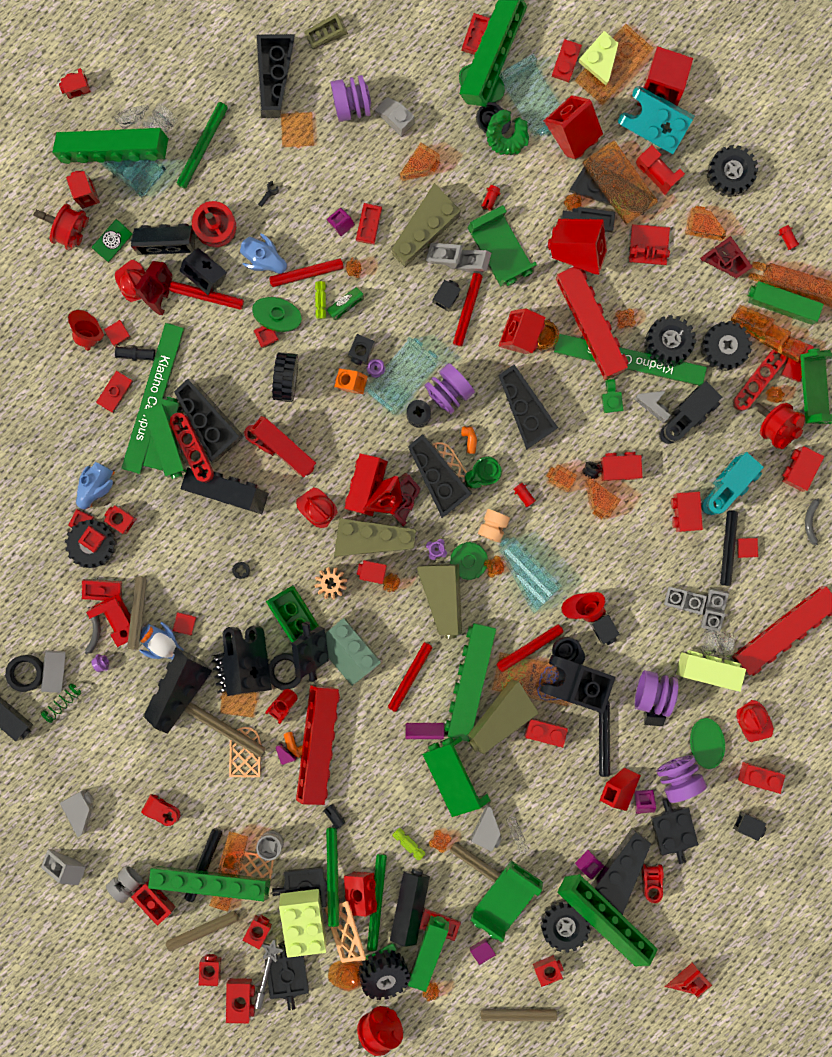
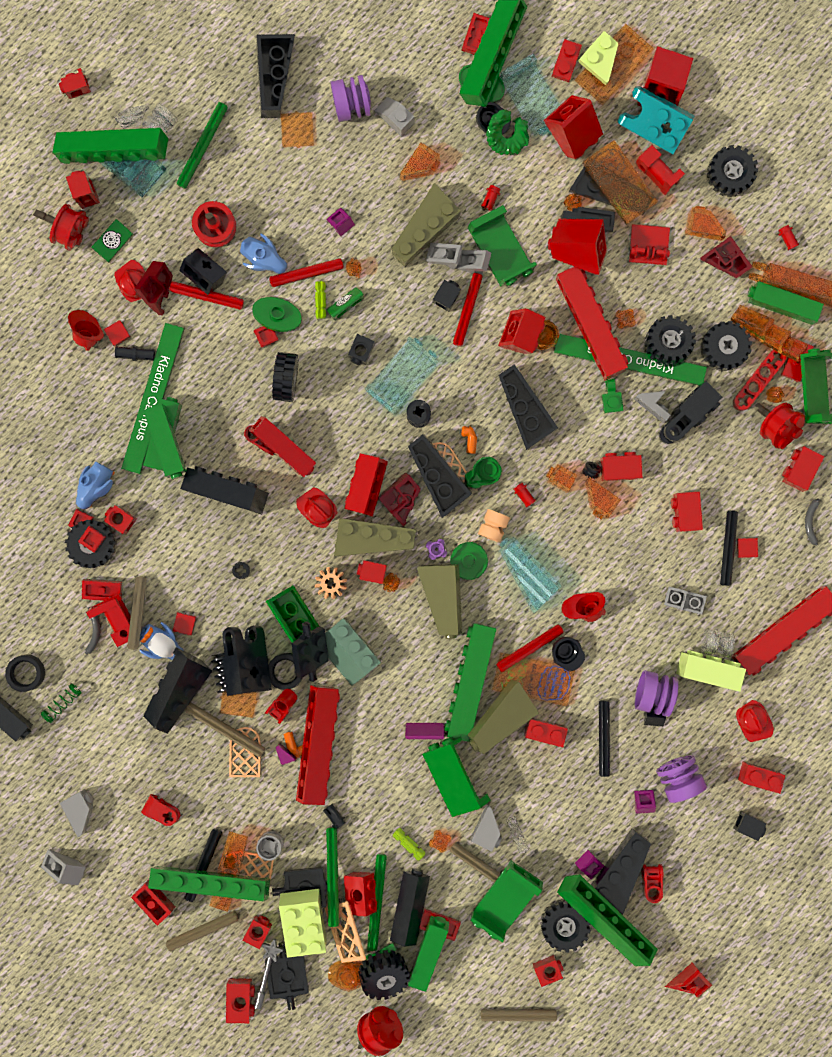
light grey slope [41,650,65,693] -> none
medium lavender plate [91,654,109,672] -> none
red plate [96,371,134,413] -> none
light grey wheel [106,865,143,903] -> none
black slope [131,223,195,255] -> none
red beam [170,413,214,482] -> none
black wedge [174,379,244,462] -> none
red brick [198,954,221,986] -> none
black hand [258,181,278,207] -> none
olive slope [304,13,348,49] -> none
orange brick [334,368,368,395] -> none
red plate [356,203,382,245] -> none
red slope [363,476,403,515] -> none
medium lavender plate [367,359,385,378] -> none
red axle [388,642,432,712] -> none
clear orange plate [422,983,440,1002] -> none
medium lavender wheel [424,363,475,415] -> none
magenta slope [470,938,496,965] -> none
clear orange plate [484,556,504,578] -> none
black brick [539,655,616,714] -> none
black brick [589,614,620,645] -> none
red slope [599,768,641,811] -> none
black plate [651,798,699,864] -> none
green piece [690,718,725,769] -> none
teal brick [701,452,764,515] -> none
light grey slope [701,587,729,632] -> none

